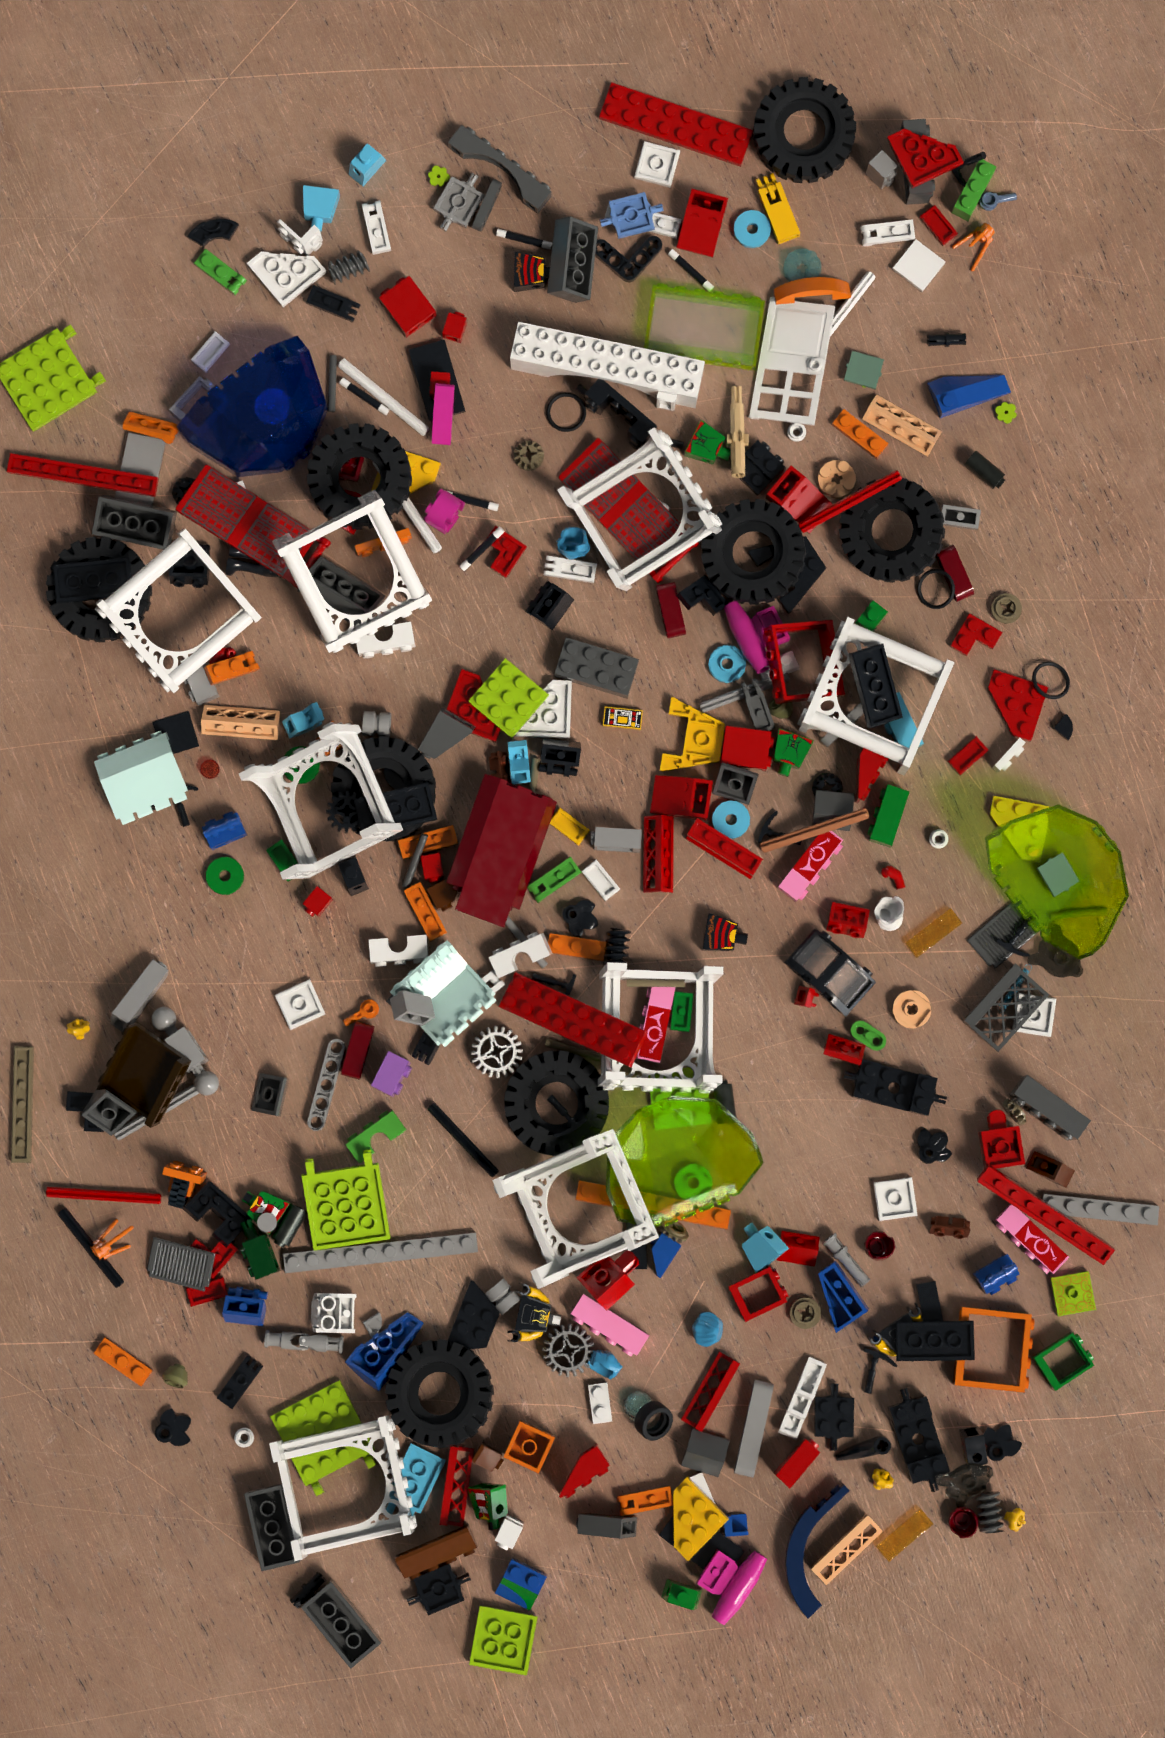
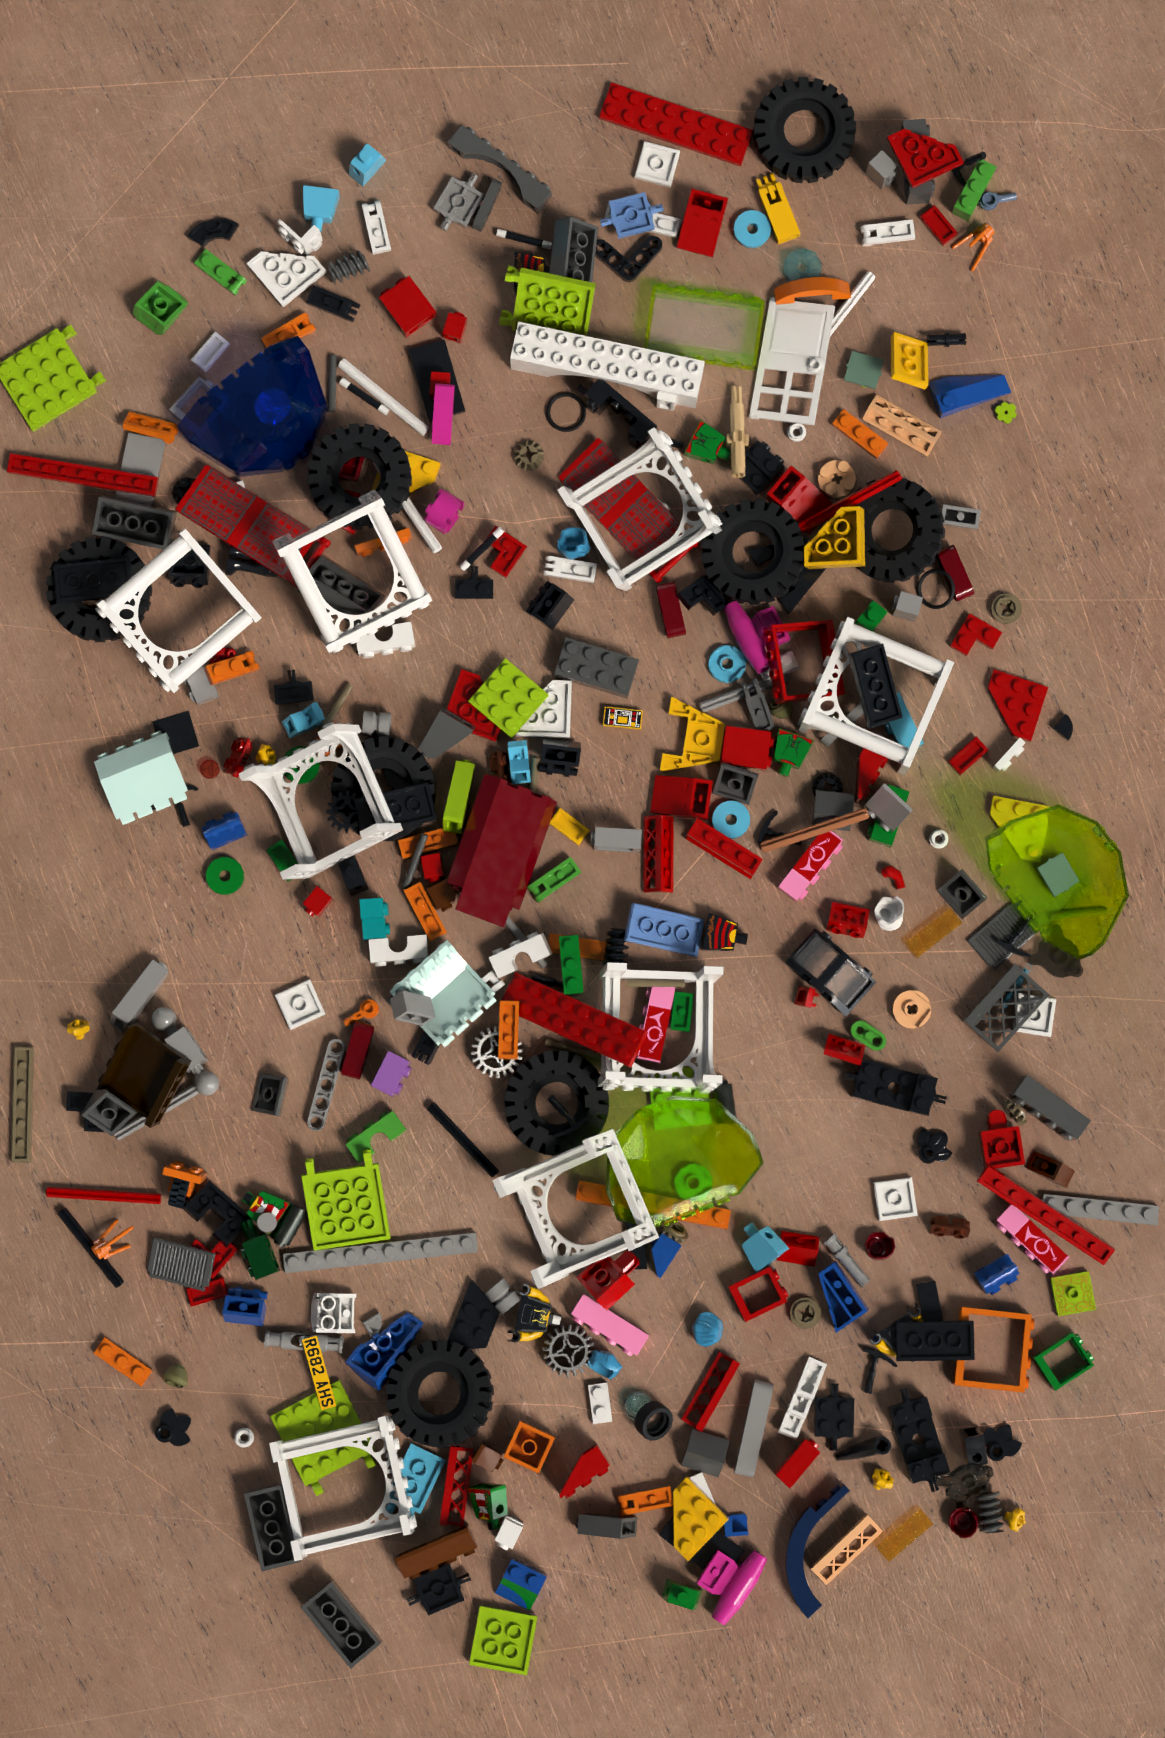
light nougat fence [201,705,280,740] -> none
black hinge [217,1355,263,1409] -> none
black pin [290,1572,326,1609] -> none
lime plant [428,166,450,187] -> none
black bar [448,491,499,511] -> none
black plate [562,900,598,938] -> none
white tile [581,860,620,901] -> none
black bar [668,249,714,292] -> none
white tile [892,239,945,292] -> none
pearl dark grey brick [964,451,1006,489] -> none
black tyre [1032,662,1070,699] -> none
none -> bright green slope [133,281,188,335]
none -> red hinge [223,738,253,778]
none -> yellow piece [255,744,277,766]
none -> orange plate [261,313,316,356]
none -> black plate [274,670,314,705]
none -> yellow sticker [302,1336,336,1410]
none -> dark tan bar [318,683,353,732]
none -> teal brick [359,898,390,941]
none -> lime slope [443,759,475,834]
none -> black plate [455,566,493,599]
none -> orange plate [498,1001,519,1060]
none -> lime plate [499,266,596,336]
none -> green brick [559,934,584,995]
none -> medium blue tile [624,903,705,957]
none -> yellow brick [804,506,865,569]
none -> light grey slope [864,783,913,833]
none -> yellow plate [890,332,928,390]
none -> light grey brick [890,591,923,622]
none -> dark grey slope [937,869,987,919]

